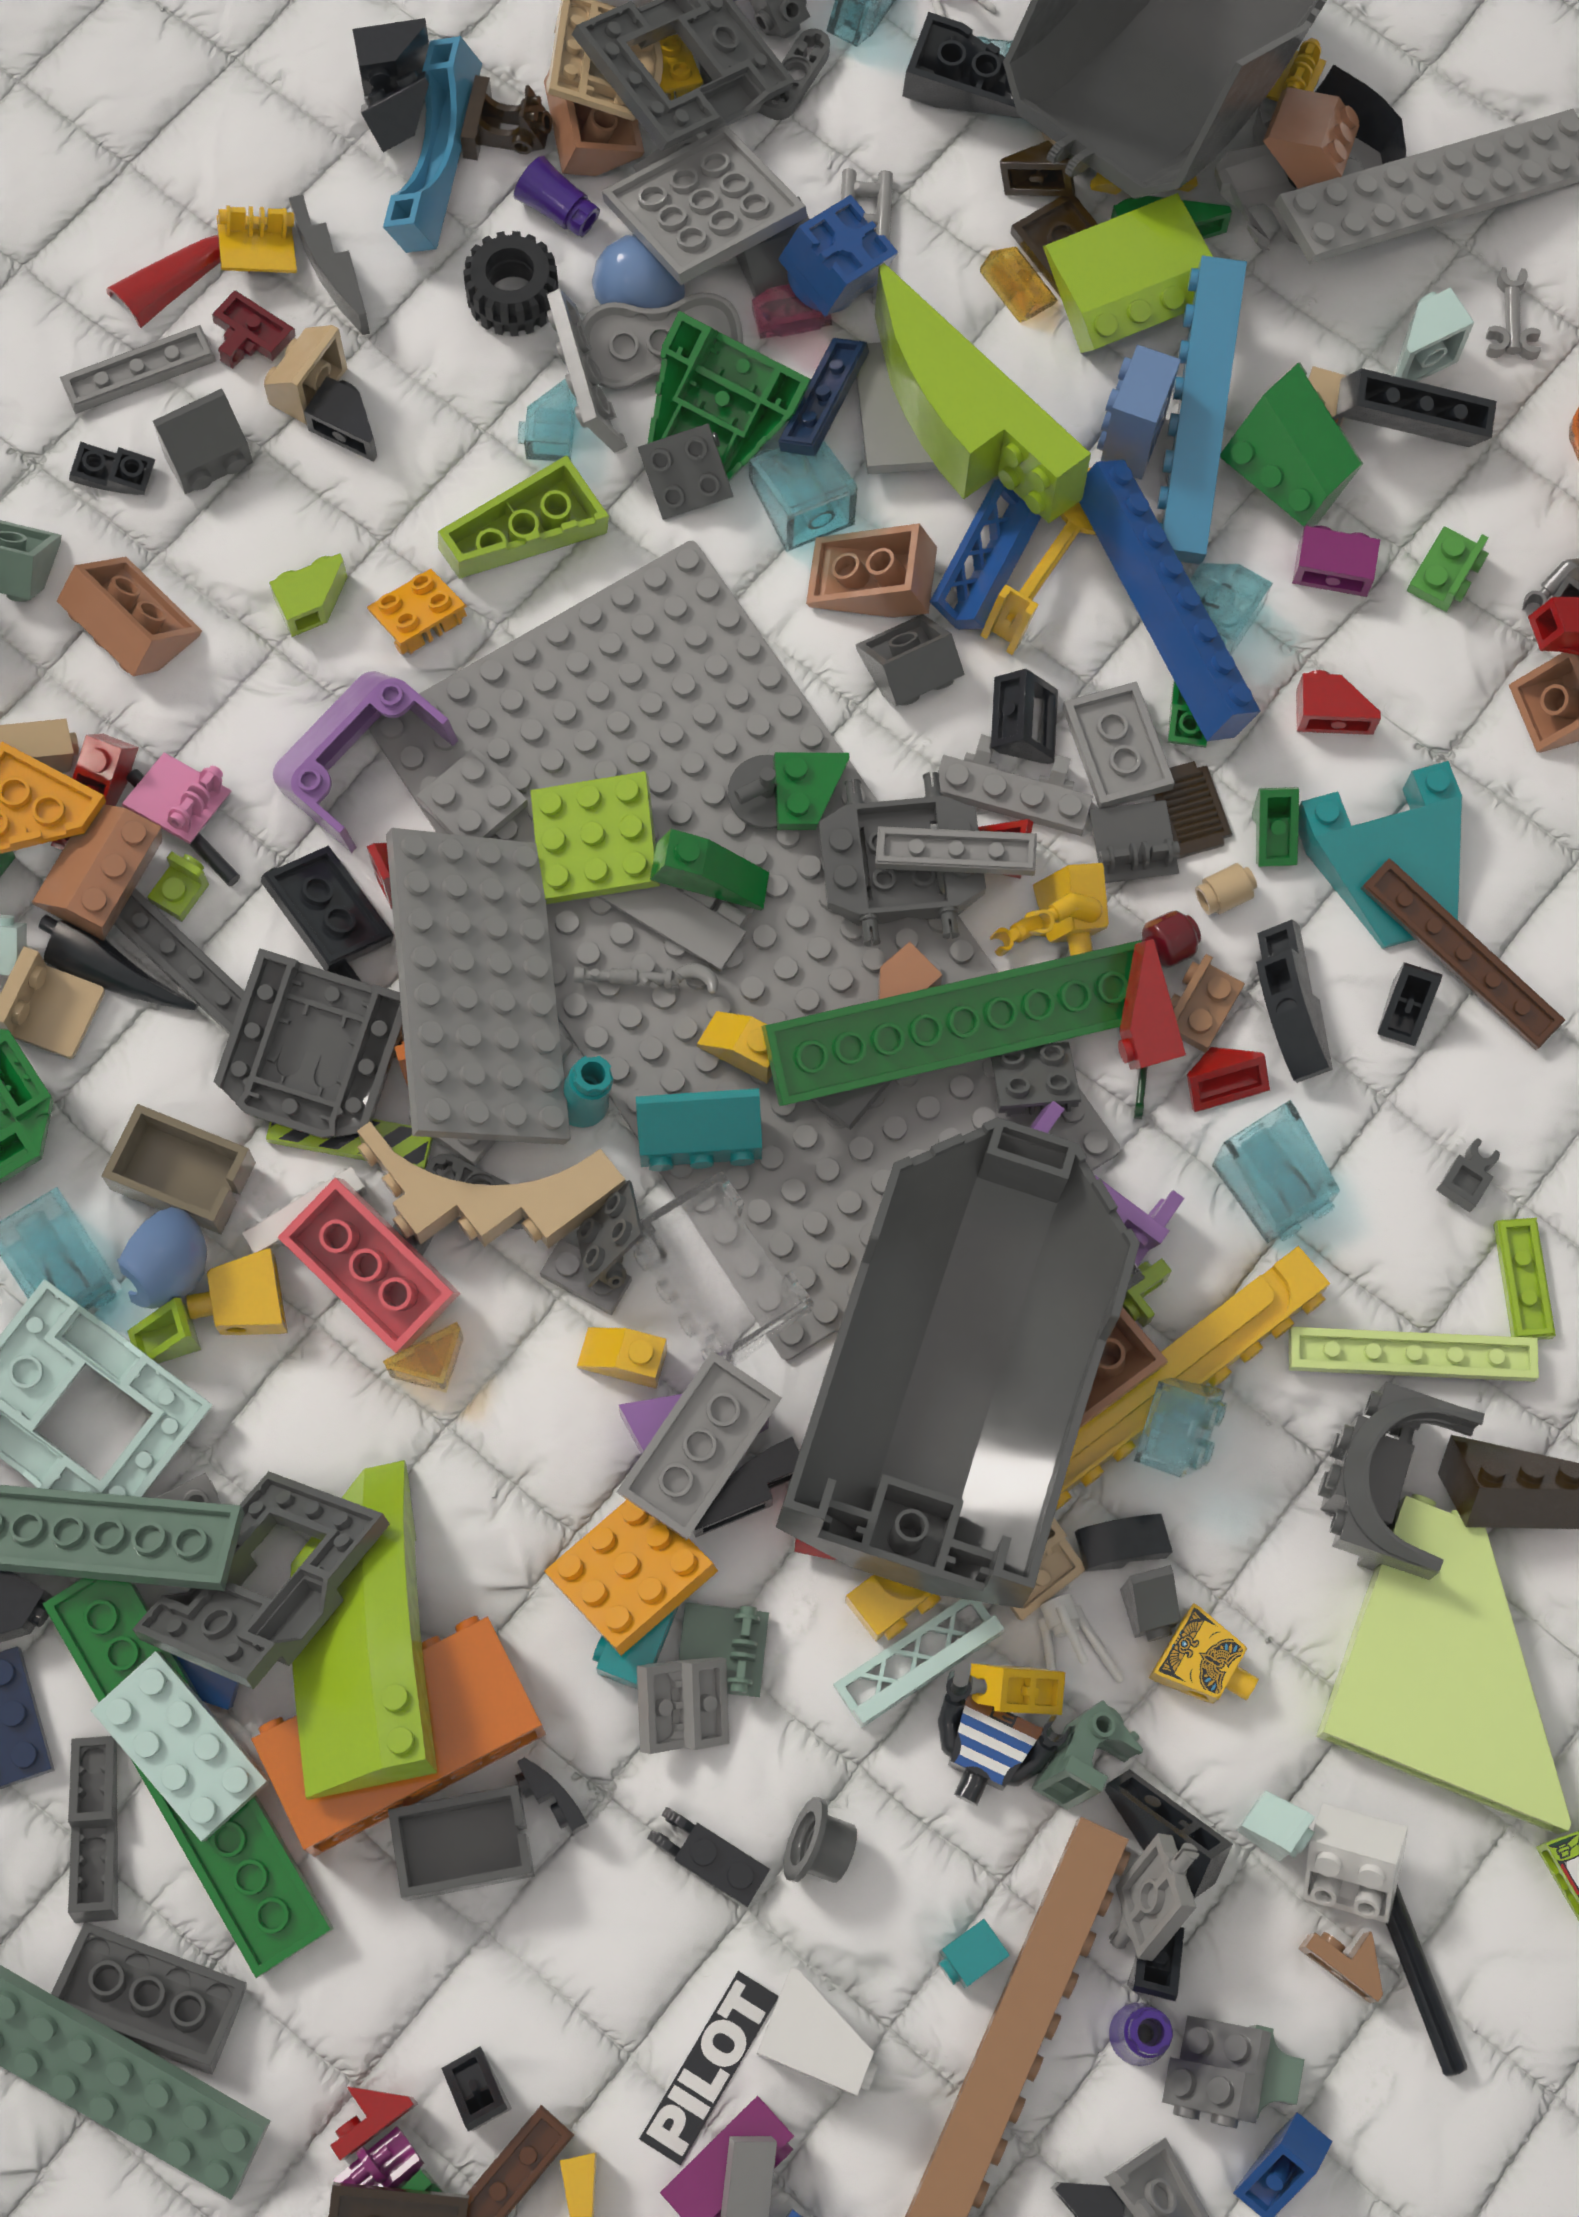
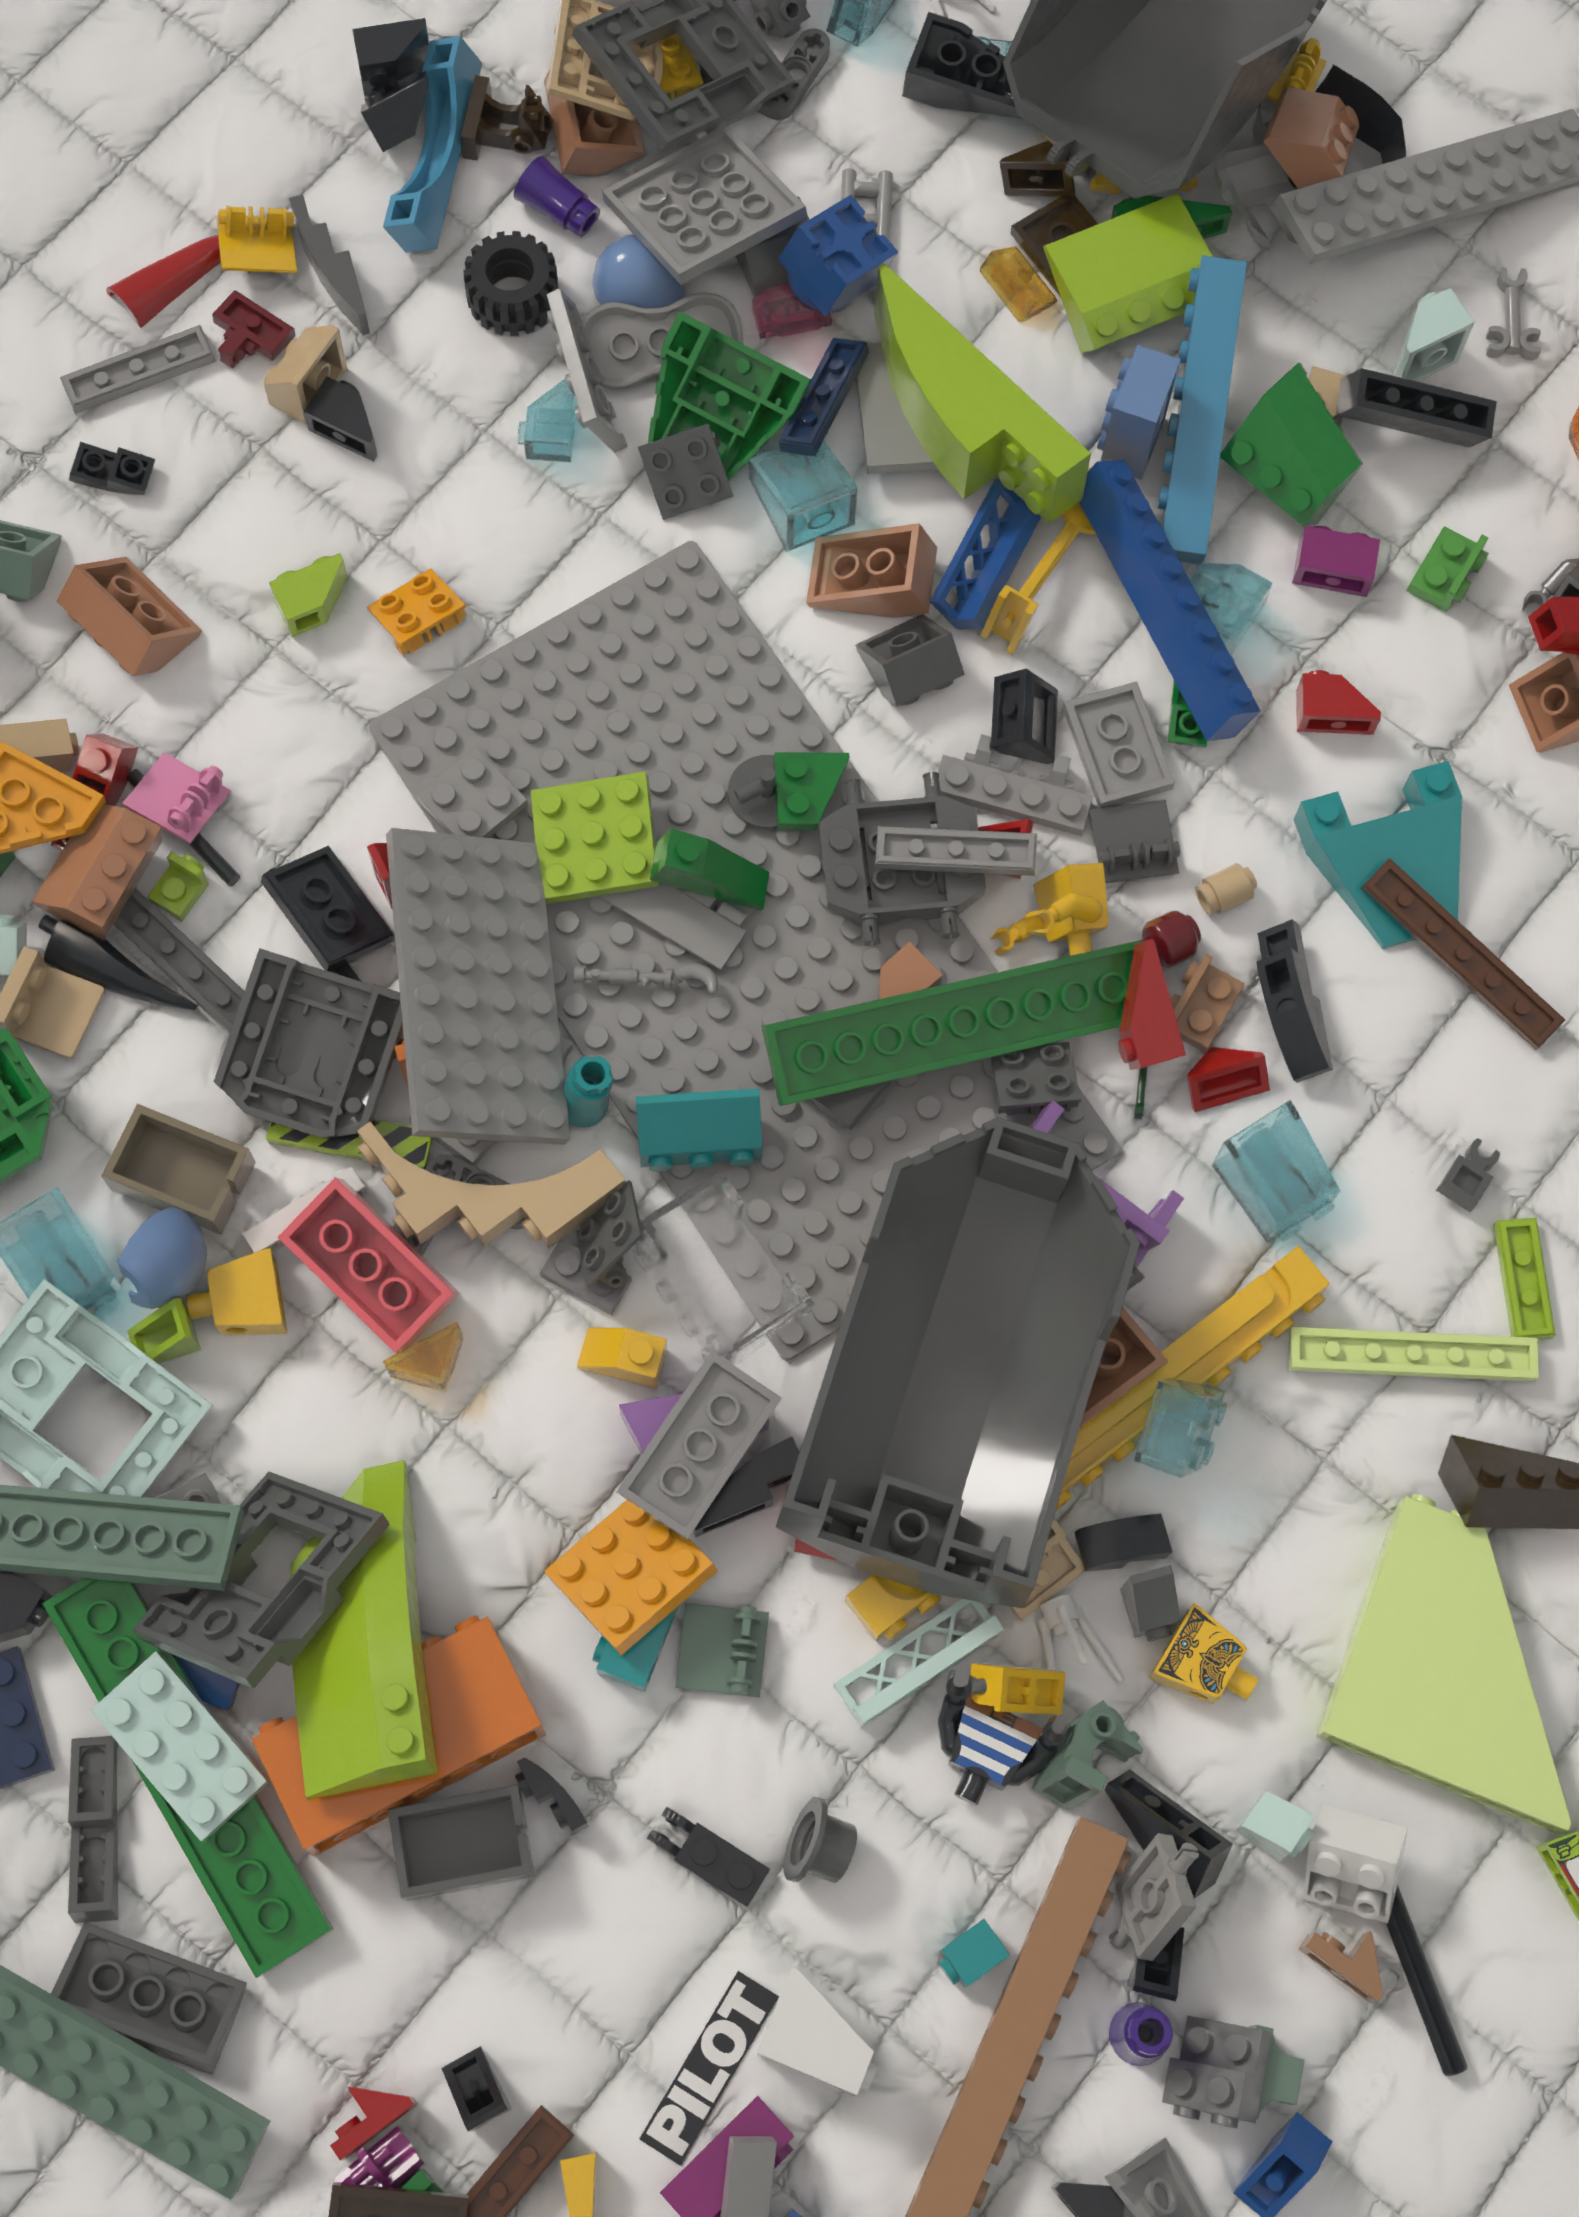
dark grey slope [153,388,253,494] -> none
medium lavender windscreen [273,671,458,853] -> none
lime wedge [438,455,609,579] -> none
light grey slope [637,1657,729,1754] -> none
yellow slope [697,1011,772,1084] -> none
lime bracket [1123,1258,1172,1327] -> none
dark brown window [1153,761,1233,859] -> none
green slope [1252,787,1299,867] -> none
dark grey piece [1317,1381,1485,1580] -> none
black slope [1377,962,1443,1046] -> none

